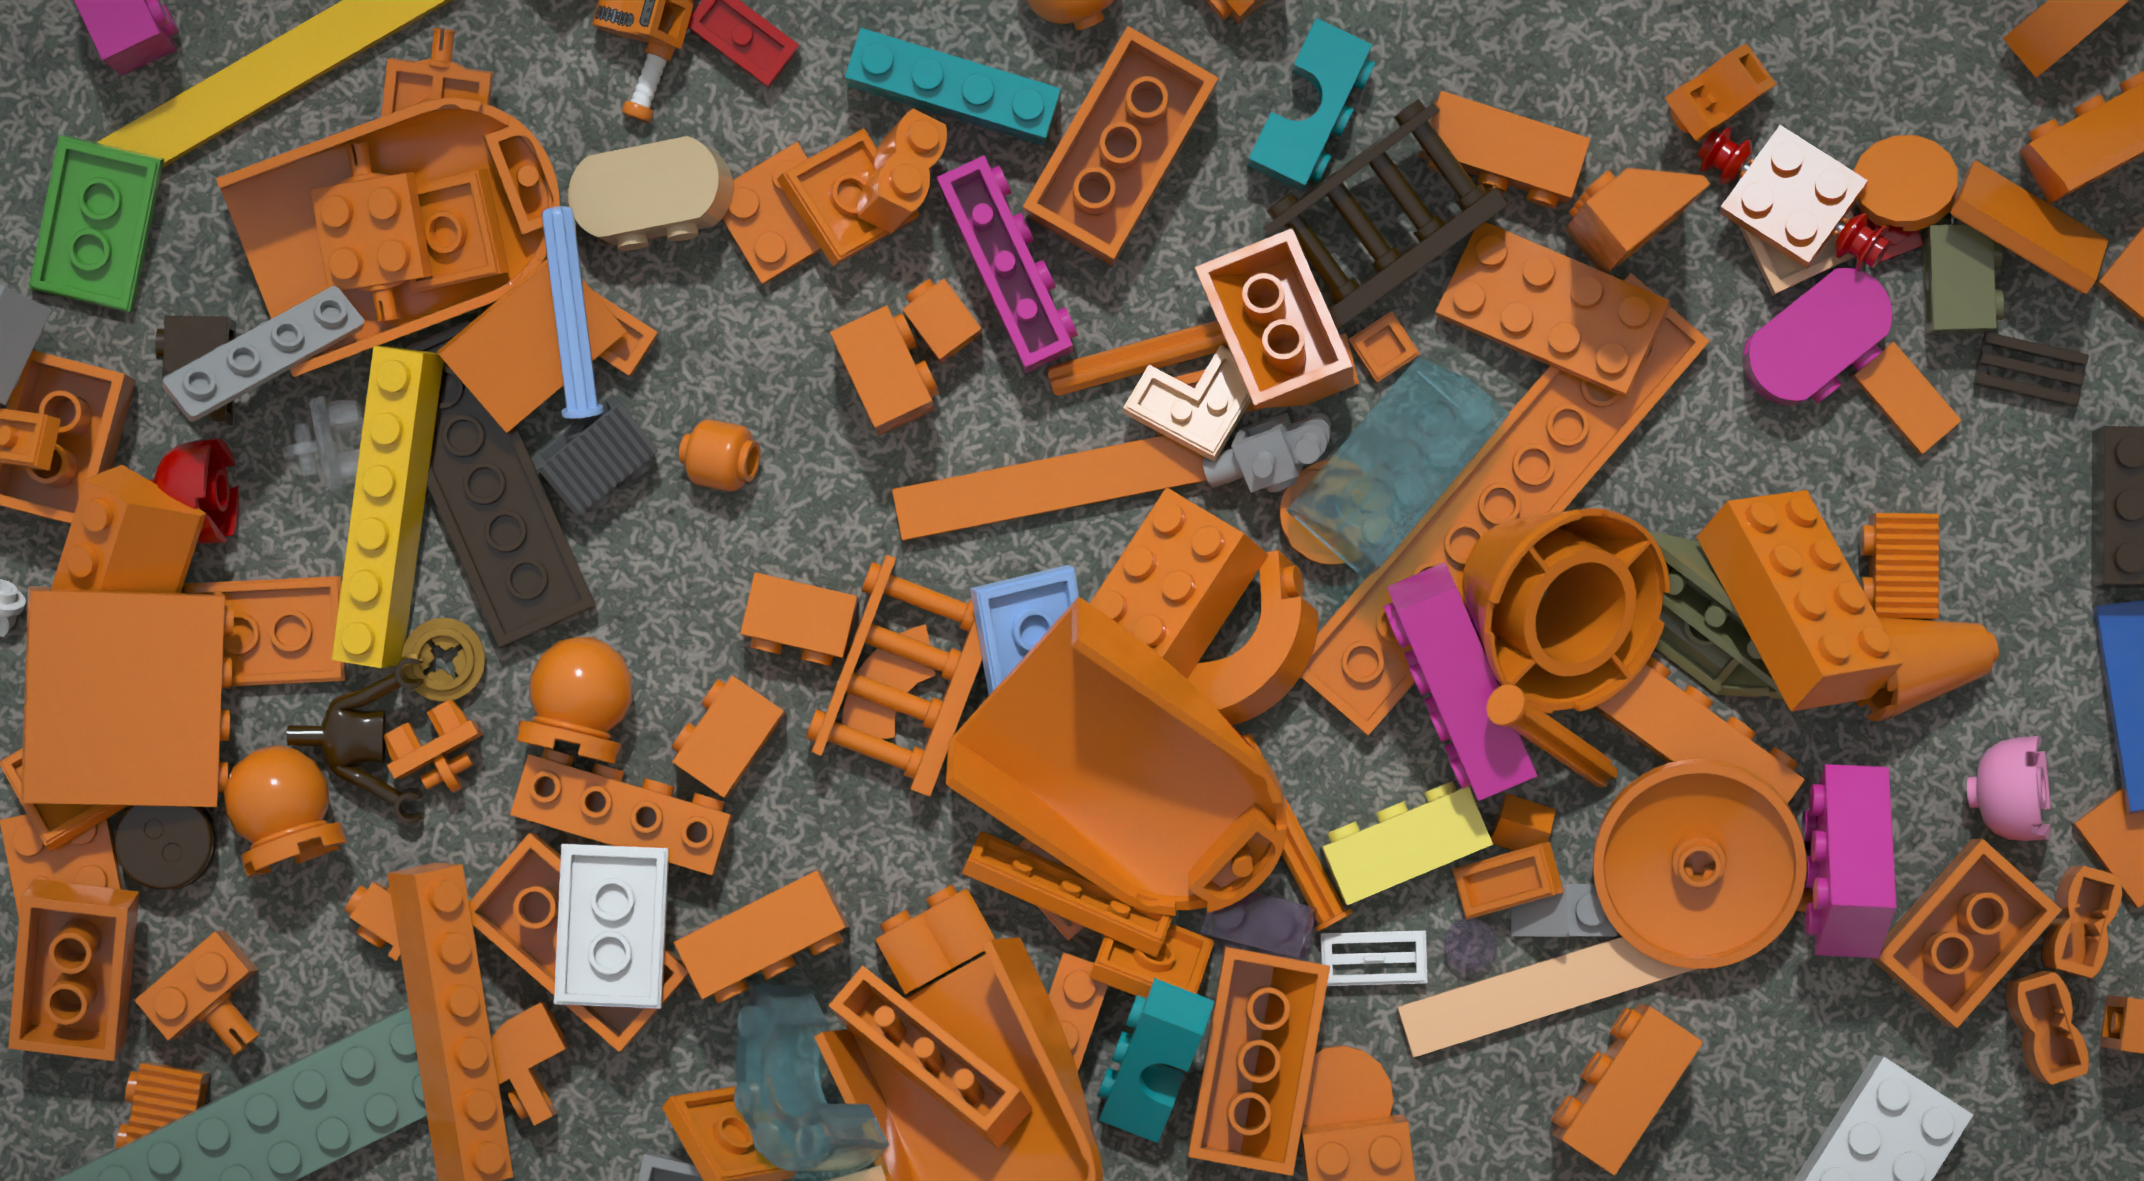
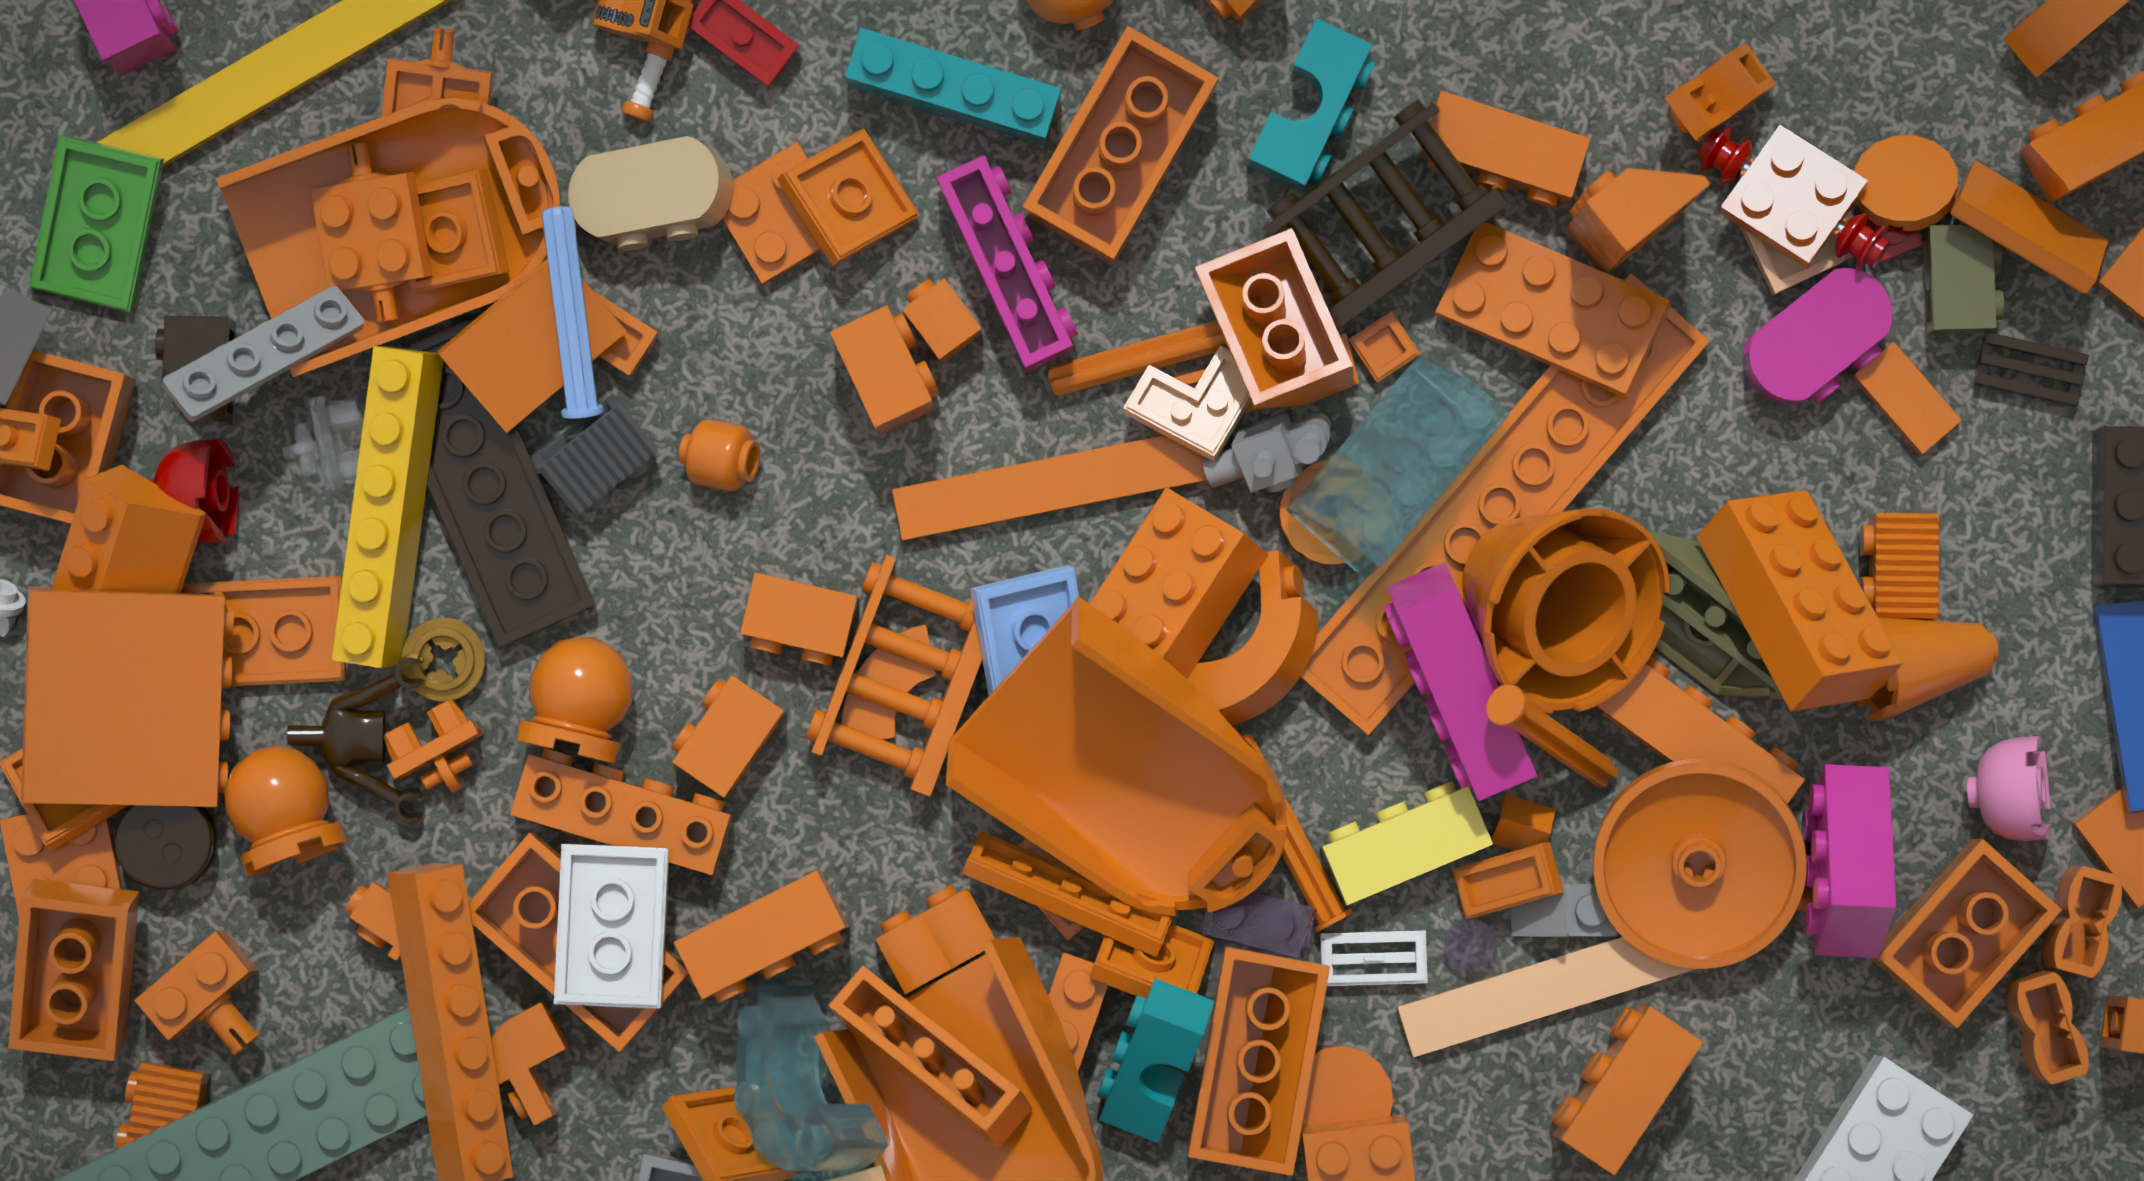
orange brick [857,108,947,233] -> none

